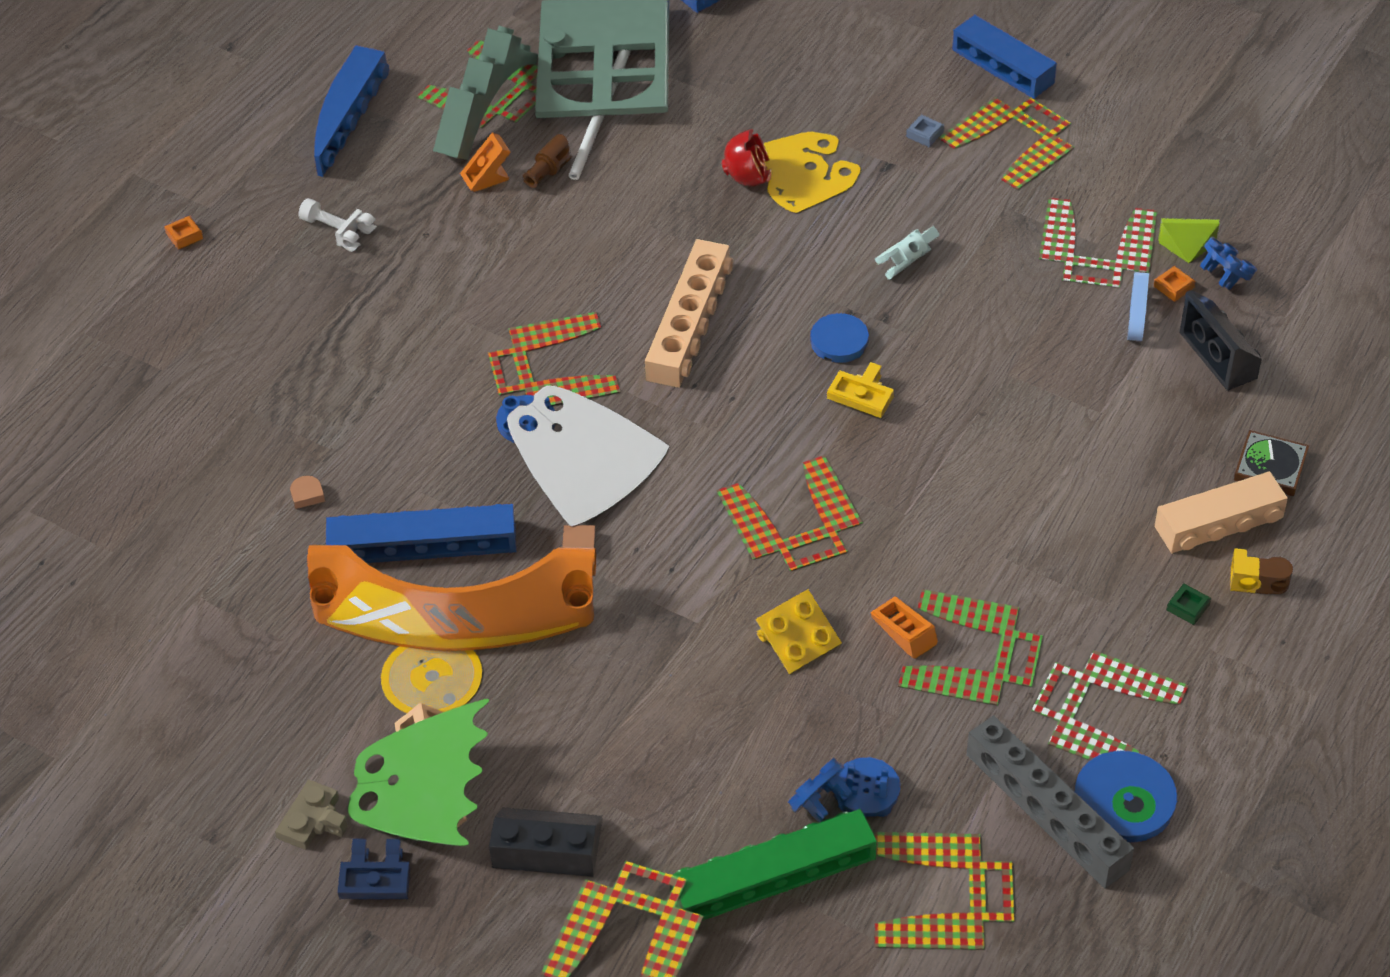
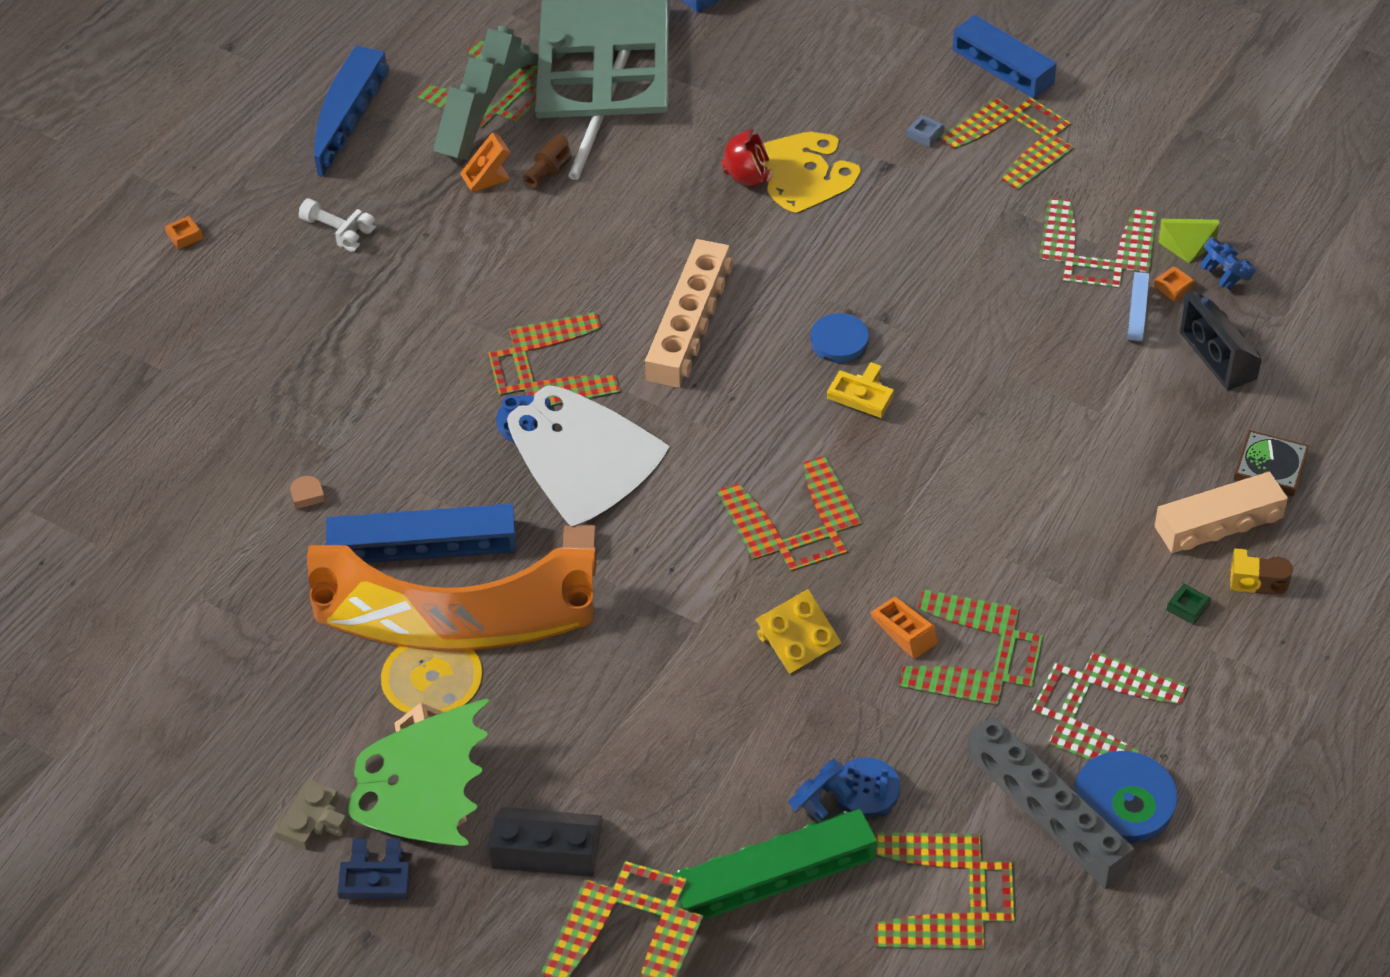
light aqua hinge [875,226,940,280] -> none

